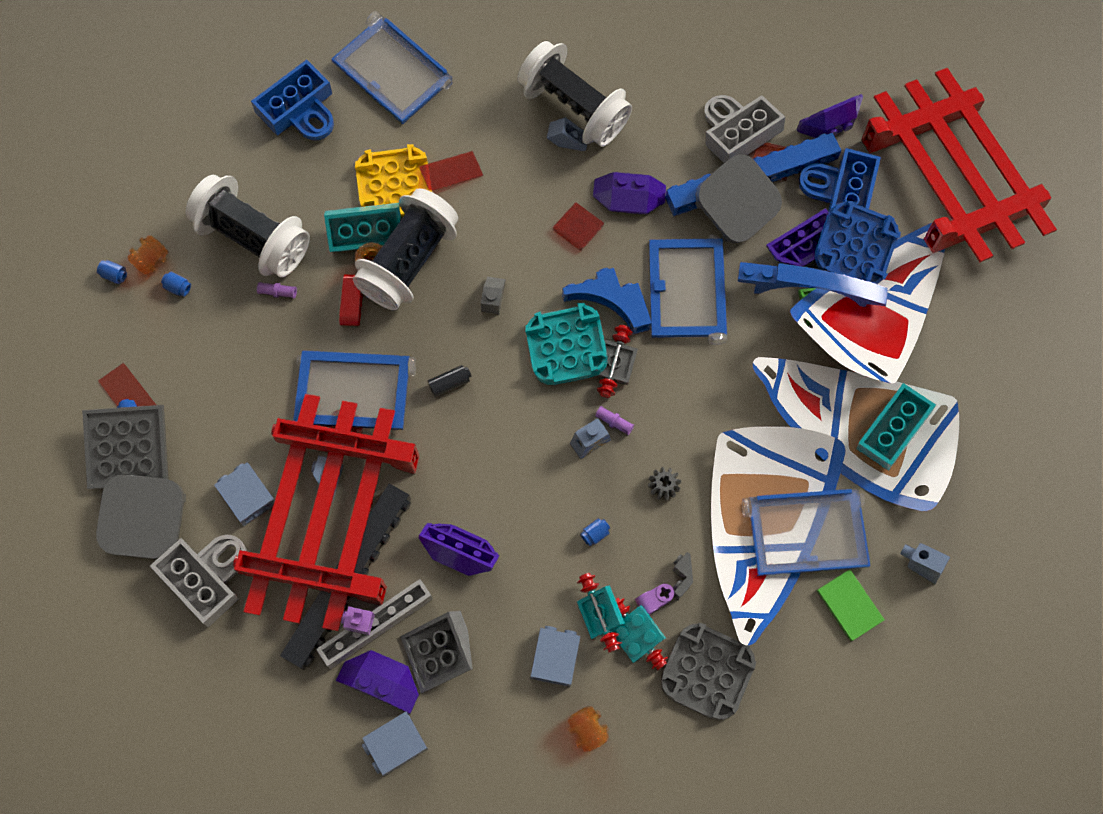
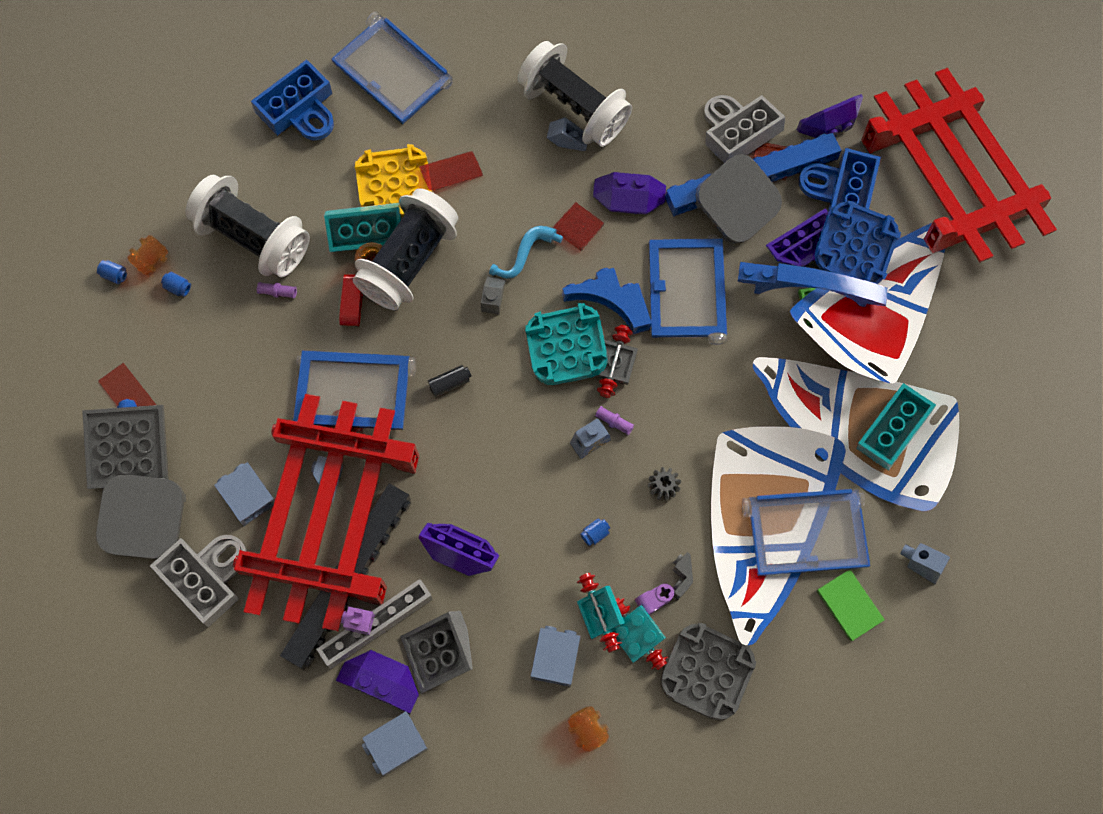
none -> dark azure animal [489,226,563,279]

